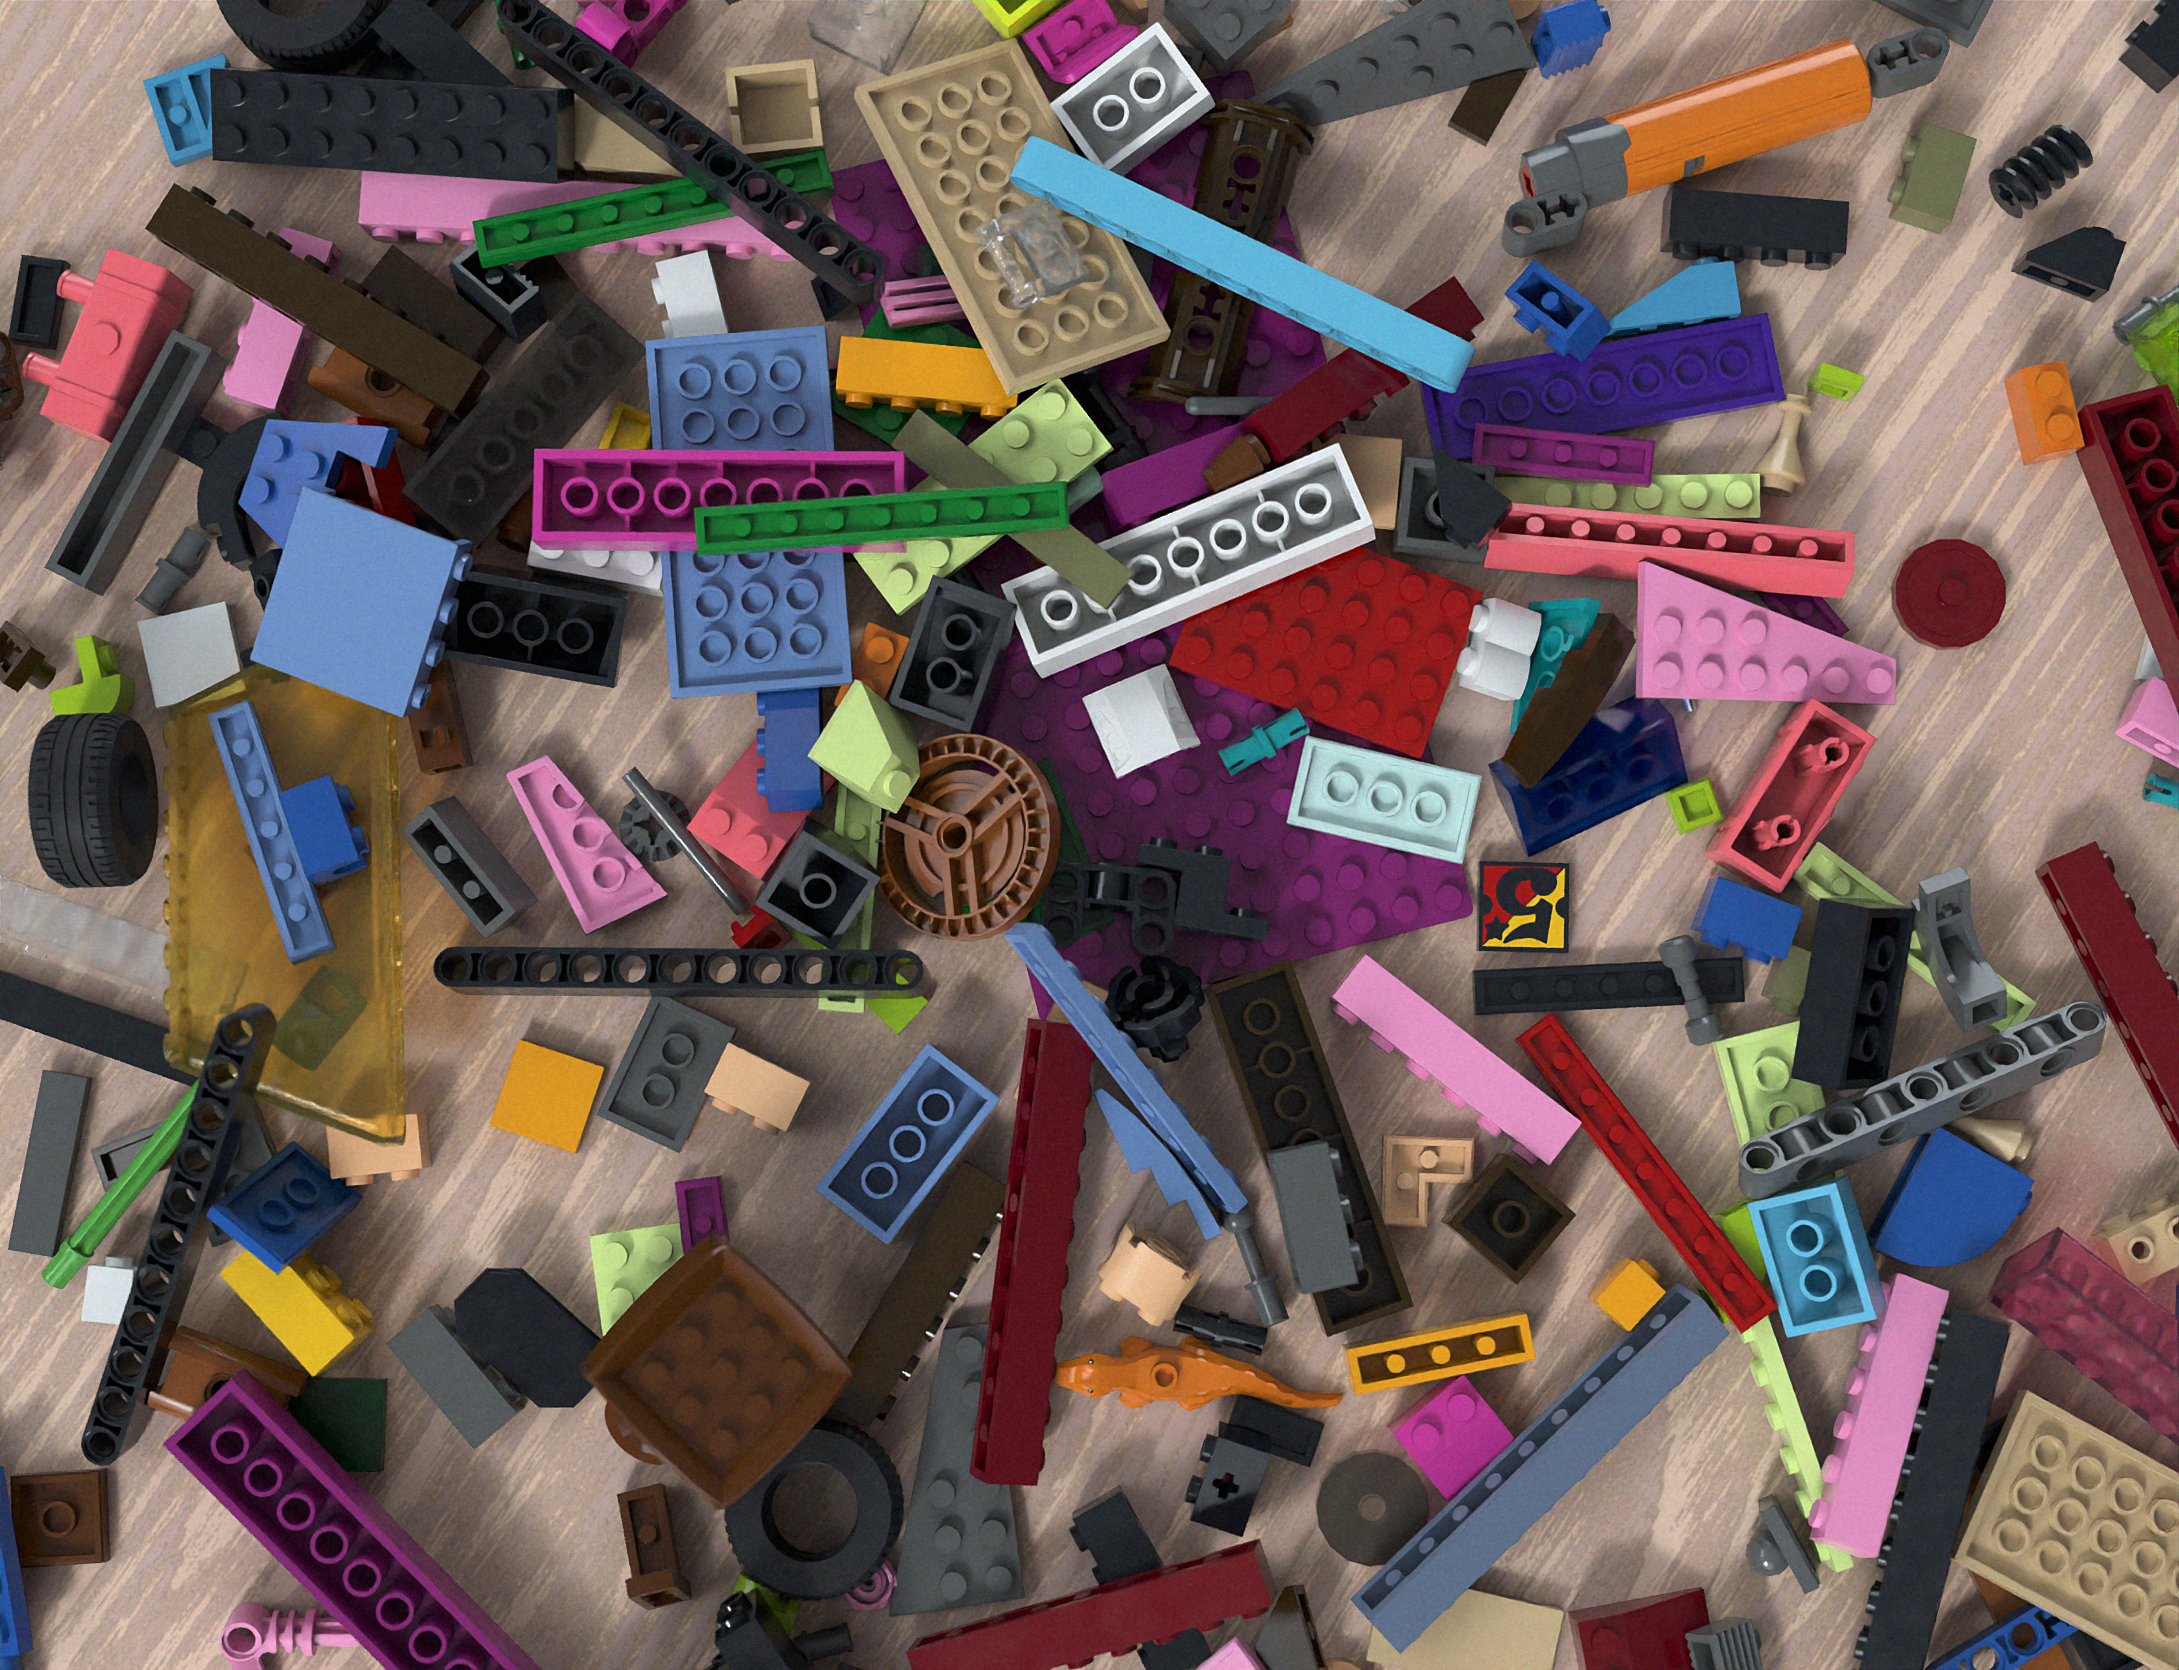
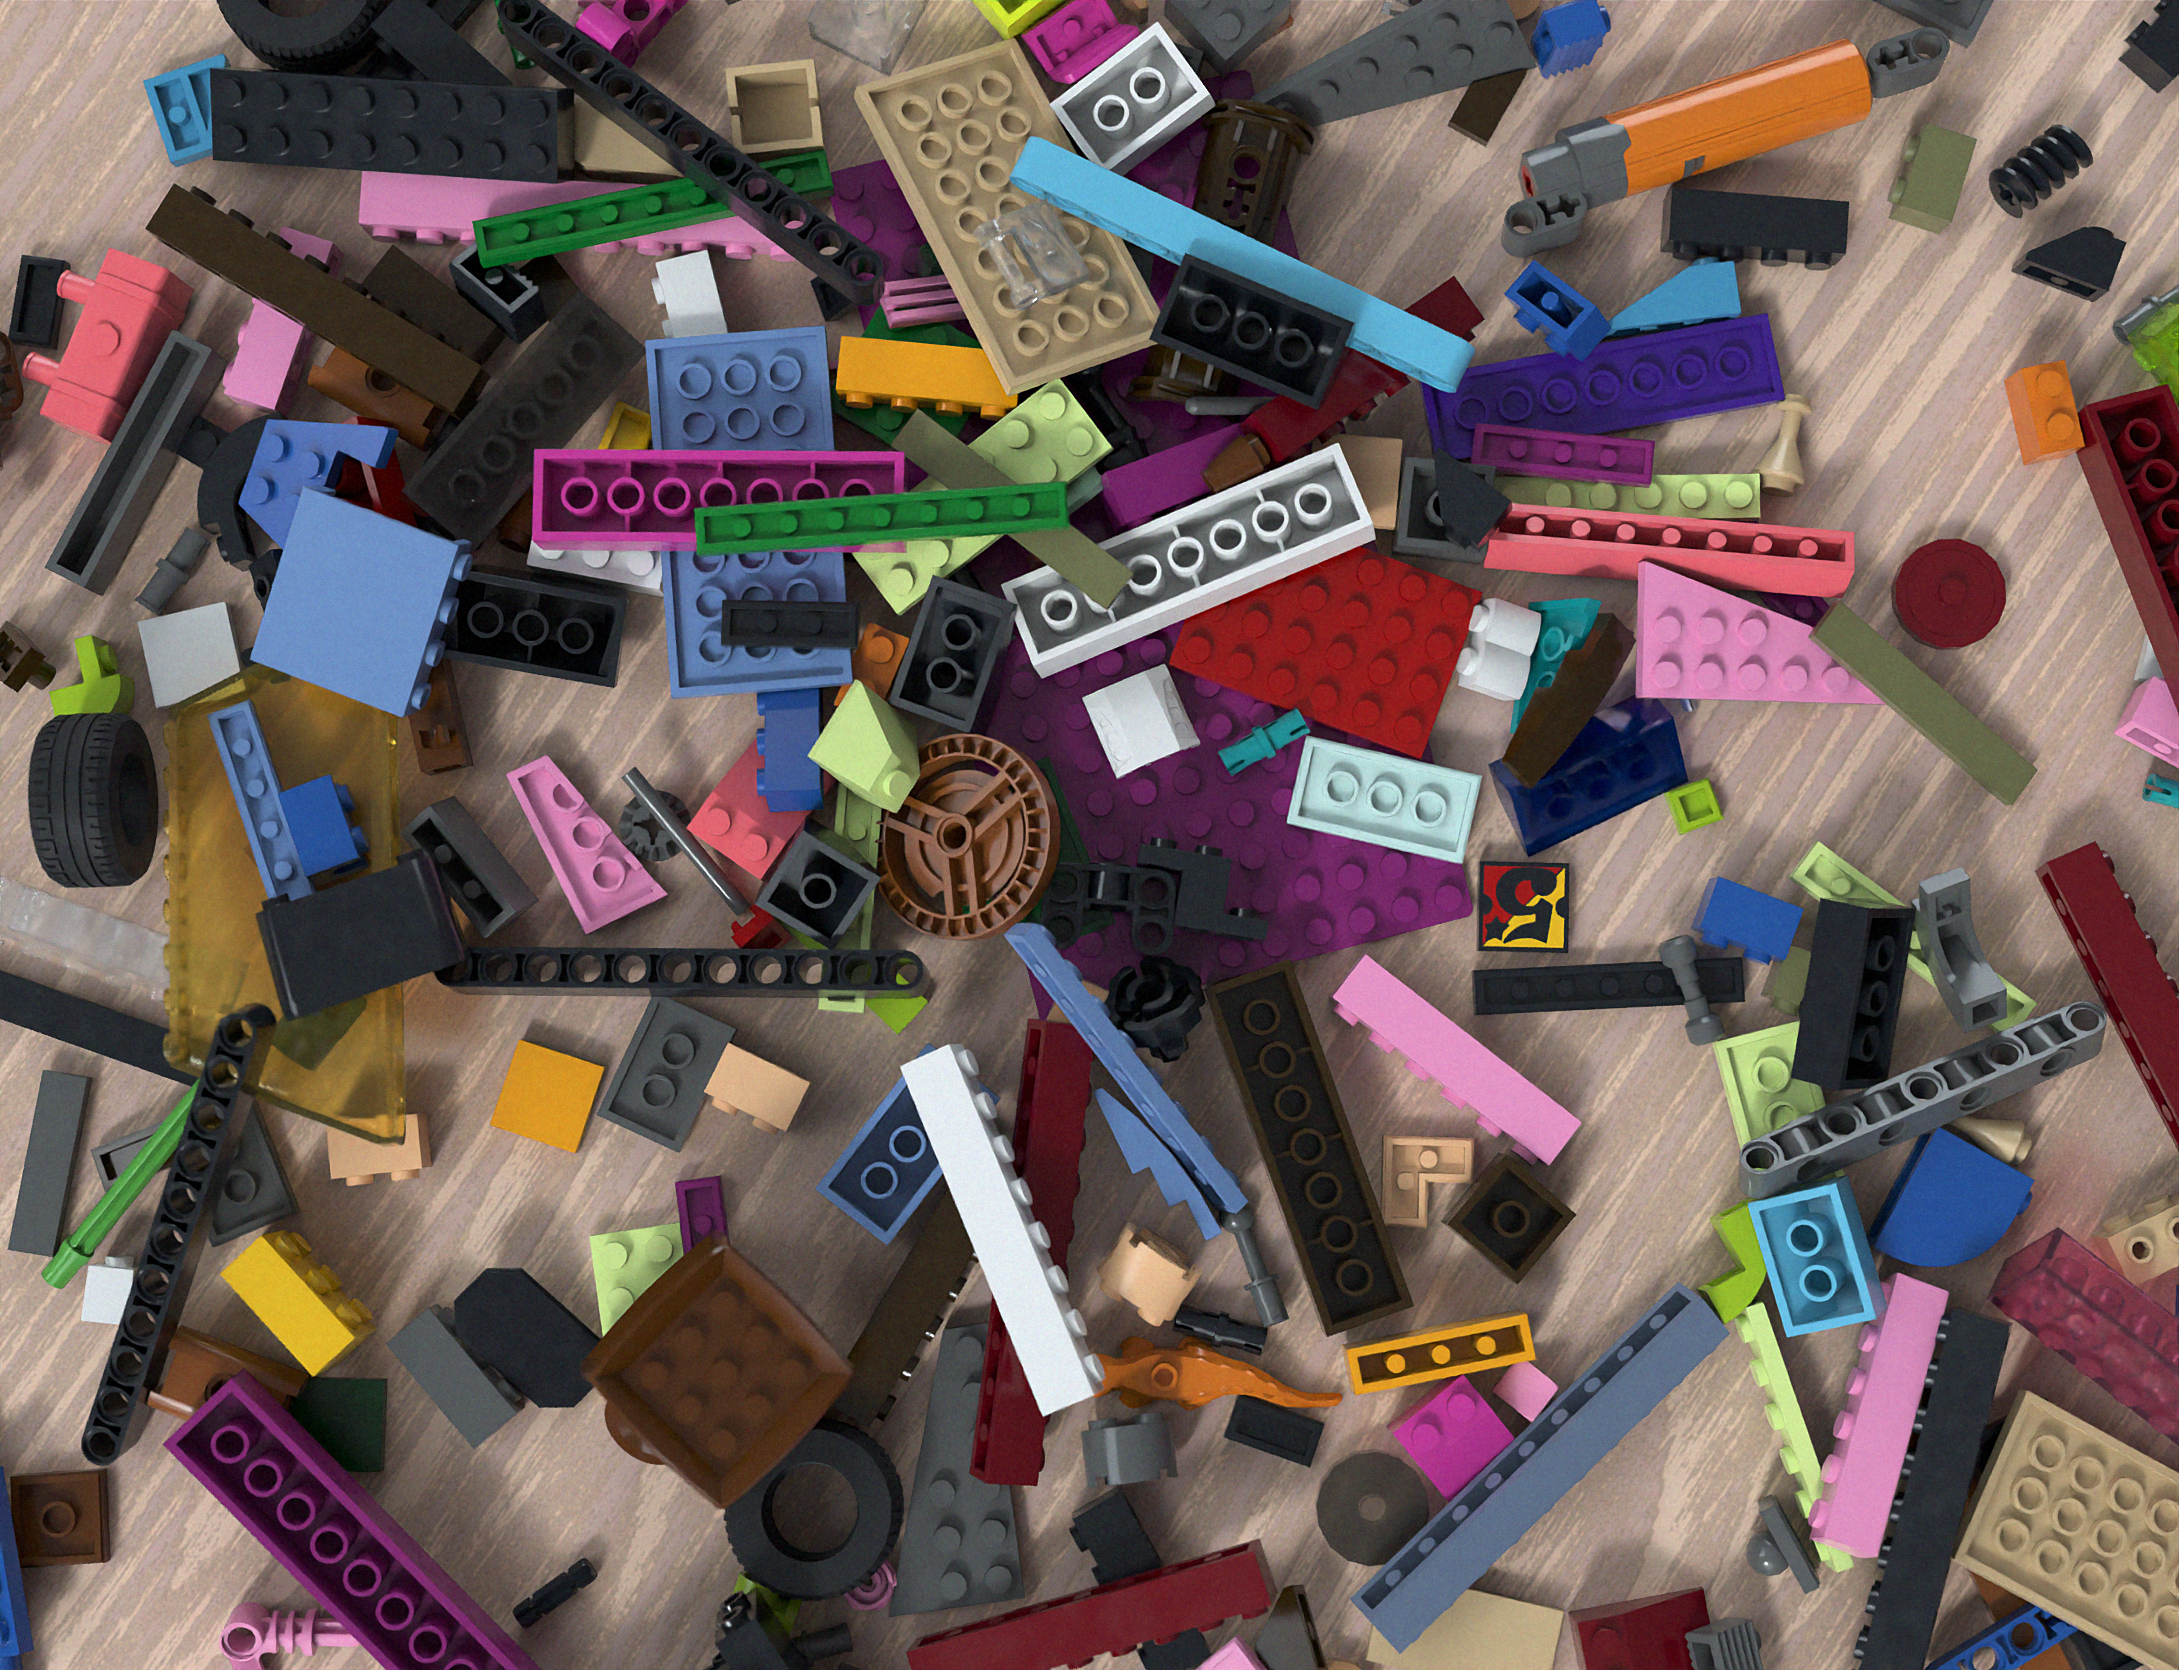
blue tile [206,1141,363,1275] -> none
reddish brown bracket [617,1483,692,1610] -> none
black brick [1185,1421,1271,1537] -> none
dark grey brick [1266,1140,1363,1295] -> none
red tile [1515,1012,1779,1334] -> none
light orange brick [1588,1257,1666,1332] -> none
coral piece [1704,698,1877,895] -> none
lime tile [1807,362,1865,401] -> none
none -> black windscreen [255,848,472,1021]
none -> black axle [513,1558,598,1629]
none -> black tile [721,600,861,650]
none -> white brick [900,1044,1105,1416]
none -> dark grey brick [1081,1412,1178,1488]
none -> black brick [1149,253,1355,410]
none -> bright pink slope [1492,1361,1559,1422]
none -> olive tile [1808,601,2038,805]

